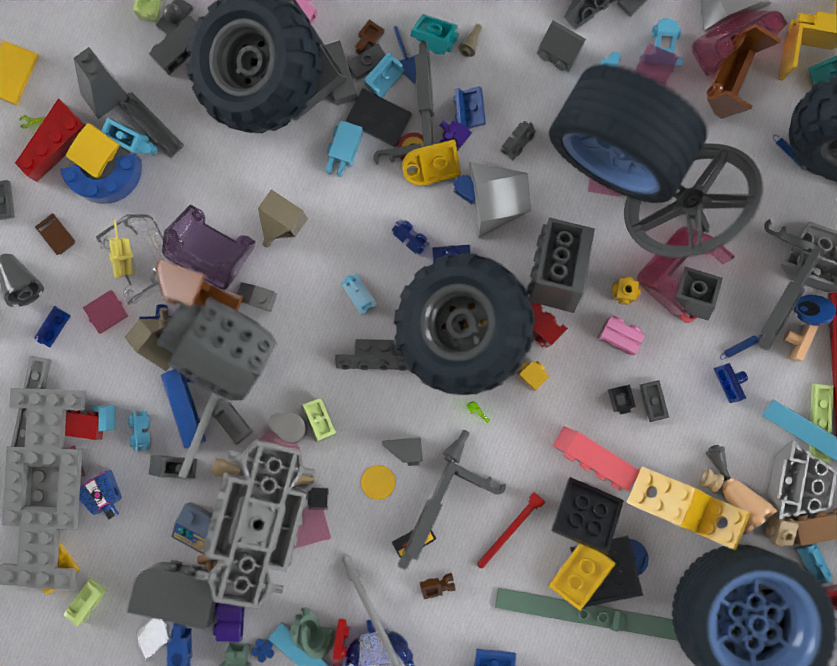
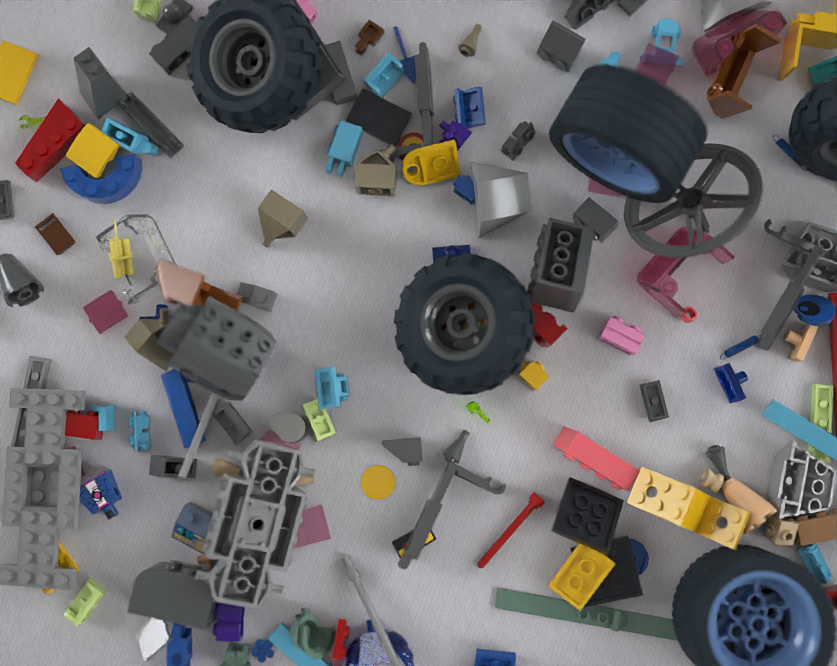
clear blue hinge [34,306,71,348] -> none
clear purple windscreen [162,204,256,290] -> none
black window [308,488,329,510] -> none
dark grey bracket [335,339,409,371] -> none
medium azure hinge [341,273,377,315] -> none
dark grey plate [347,43,386,80] -> none
clear blue hinge [391,220,430,255] -> none
teal plate [410,14,459,55] -> none
reddish brown plate [420,573,456,600] -> none
black window [608,384,636,415] -> none
yellow brick [611,276,641,305] -> none
dark grey slope [675,266,723,321] -> none
none -> medium azure tile [314,367,350,409]
none -> dark tan piece [355,144,396,197]
none -> dark grey brick [573,197,618,243]

